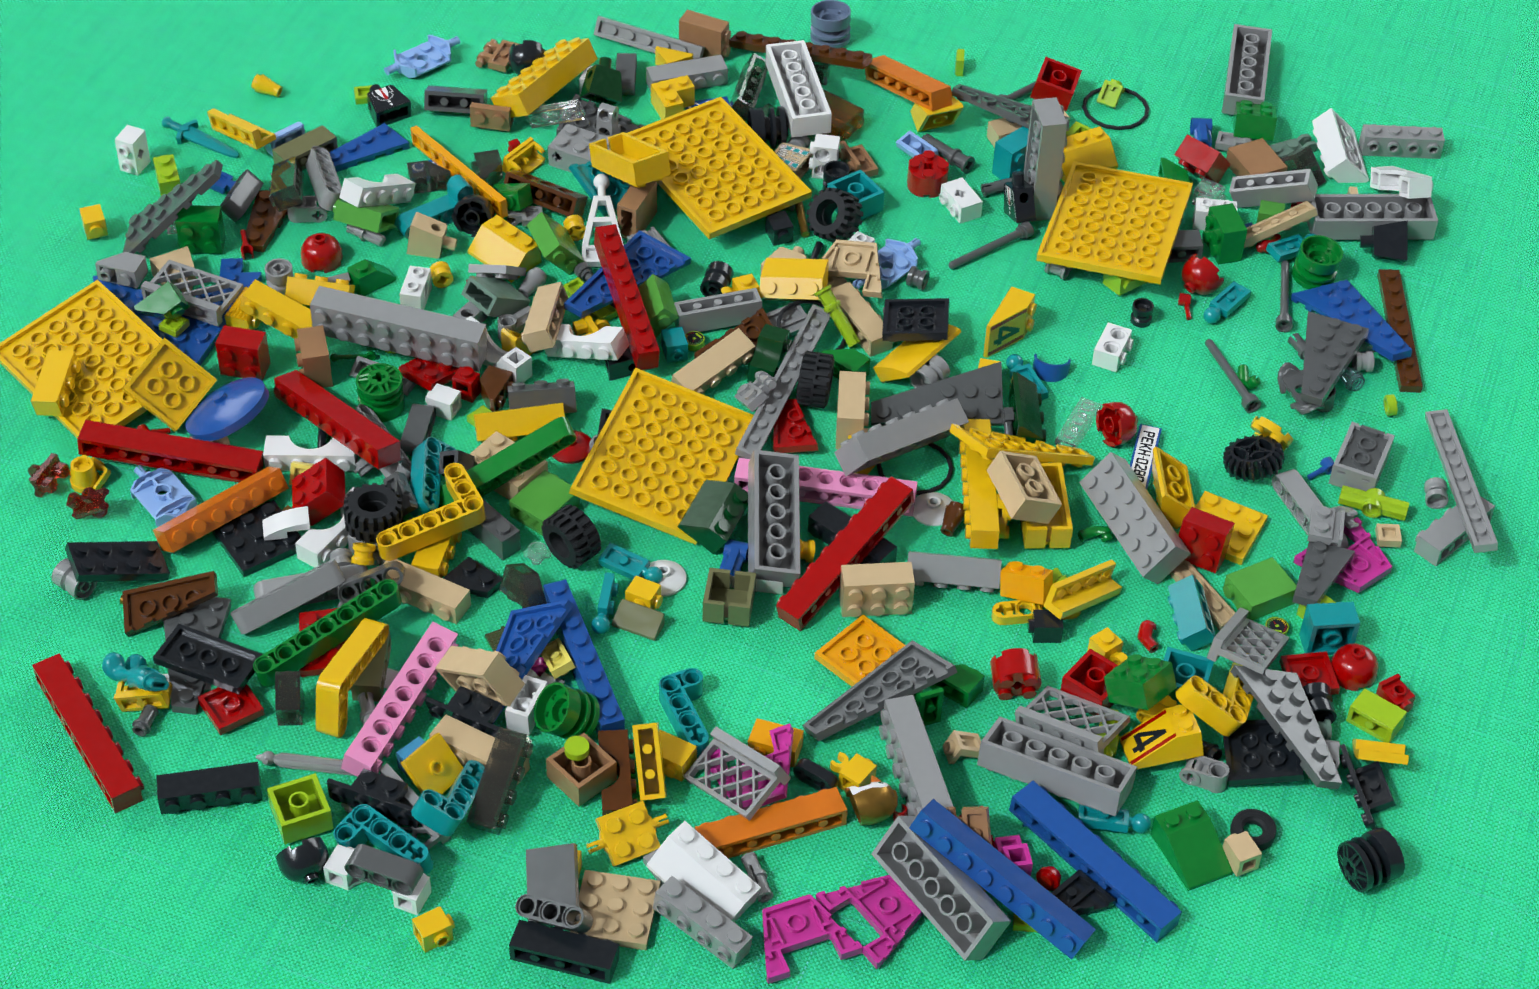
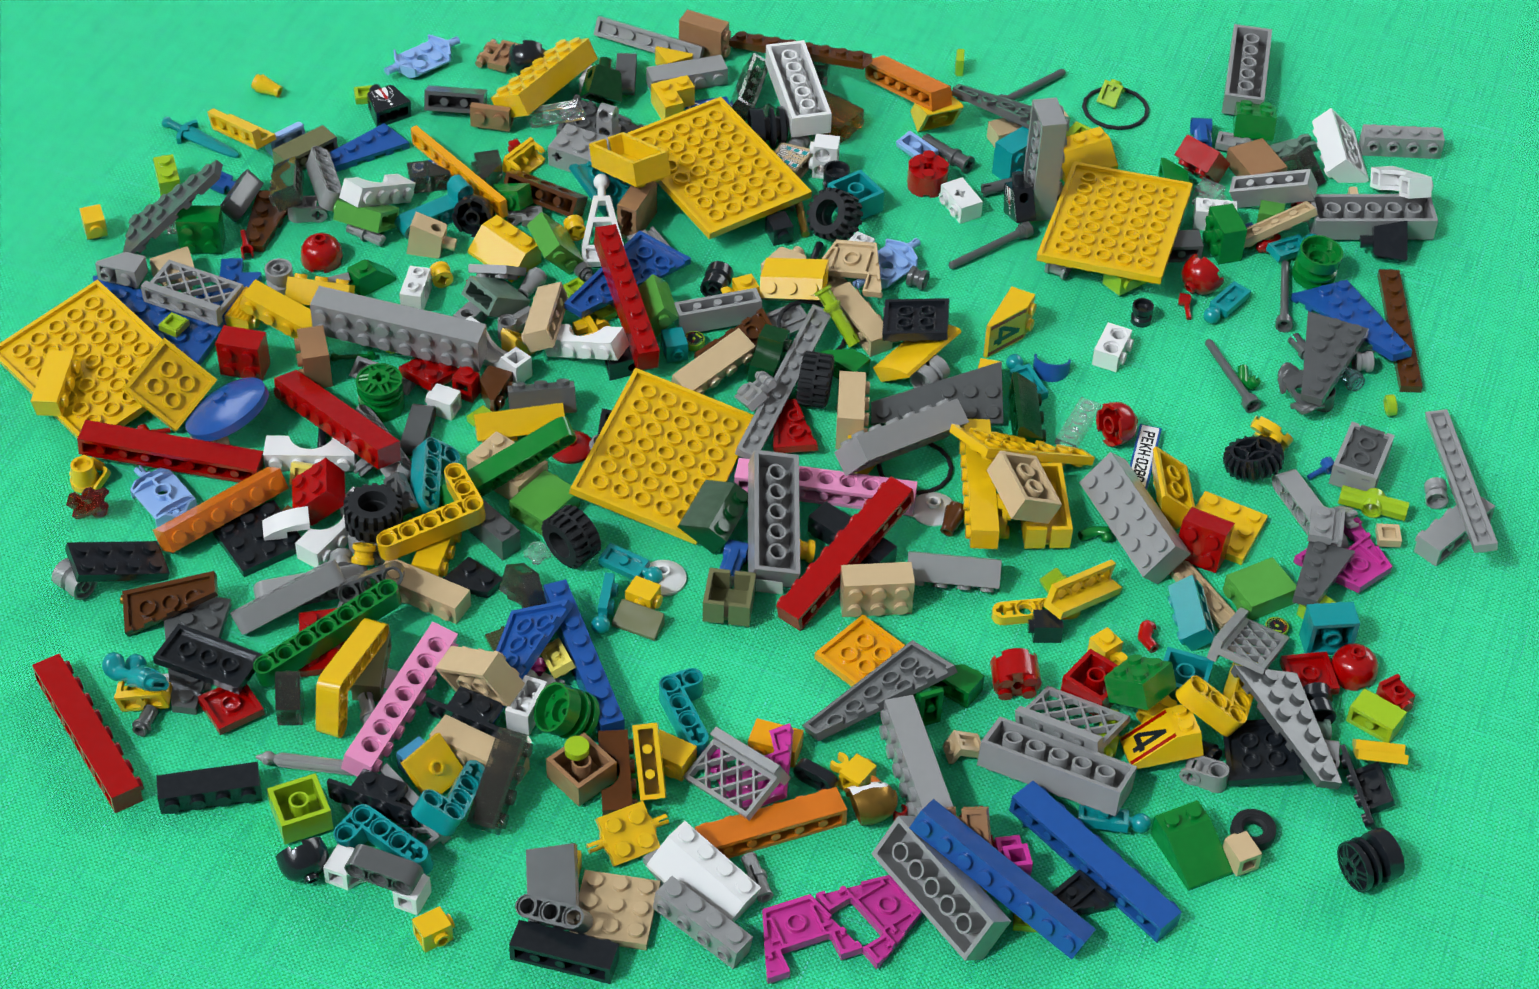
clear red hips [28,453,70,498] -> none
white brick [115,125,151,176] -> none
slope [134,281,190,319] -> none
black brick [438,450,475,476] -> none
sand blue wheel [810,0,851,48] -> none
medium nougat bracket [839,141,879,177] -> none
light orange brick [1000,561,1053,605] -> none
dark grey bar [1002,407,1014,435] -> none
red brick [1030,57,1082,111] -> none
red plate [1036,866,1061,891] -> none

